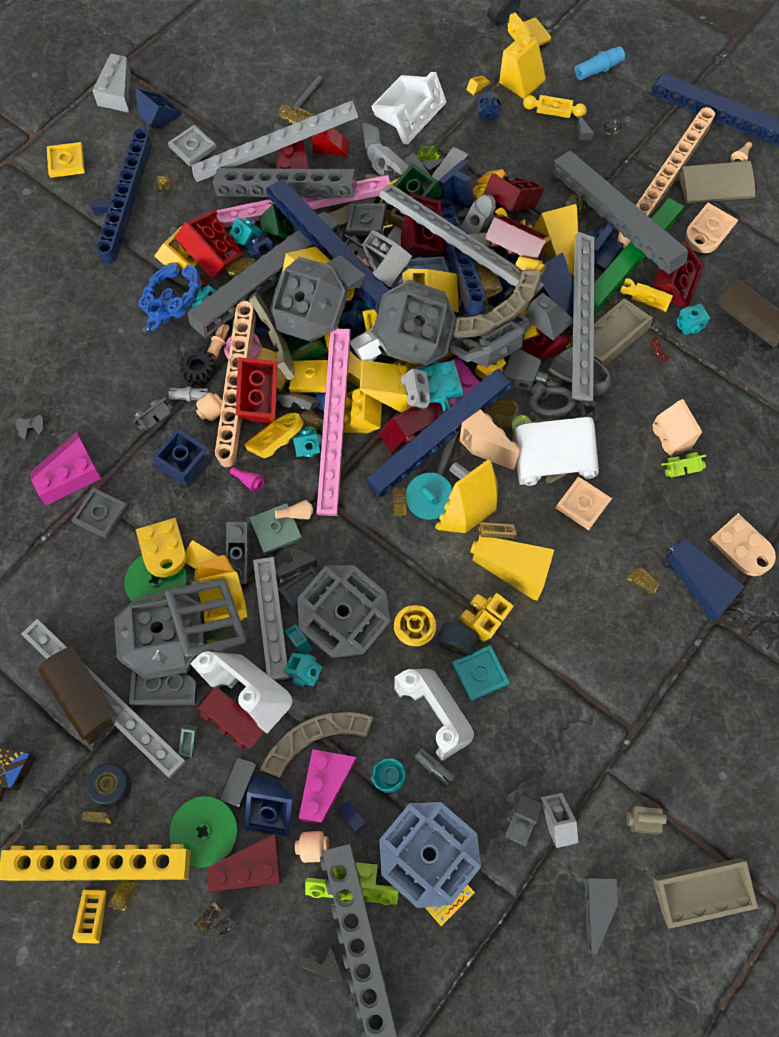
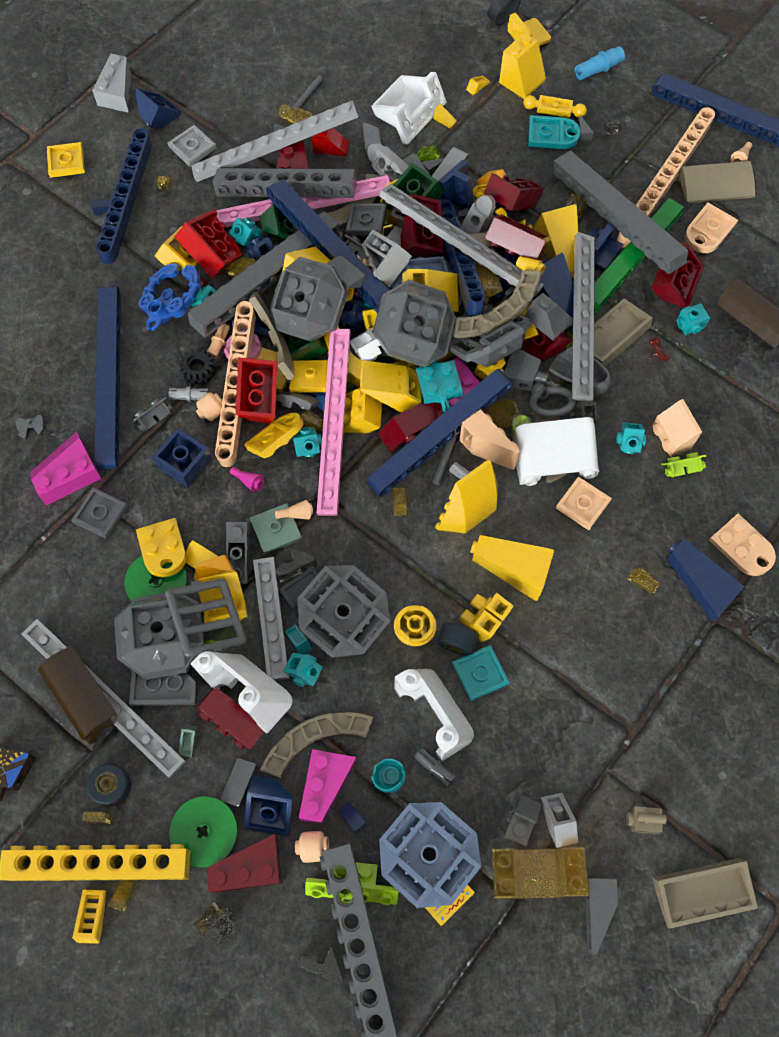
light grey leg [401,369,430,408] -> none
teal shield [406,473,452,520] -> none
dark blue brick [477,90,502,123] -> none
clear yellow piece [478,522,518,539] -> none
yellow plate [620,278,673,312] -> none
none -> dark blue beam [95,286,121,470]
none -> yellow piece [433,104,457,129]
none -> clear yellow slope [491,847,589,899]
none -> teal plate [528,115,581,149]
none -> teal brick [616,422,646,454]

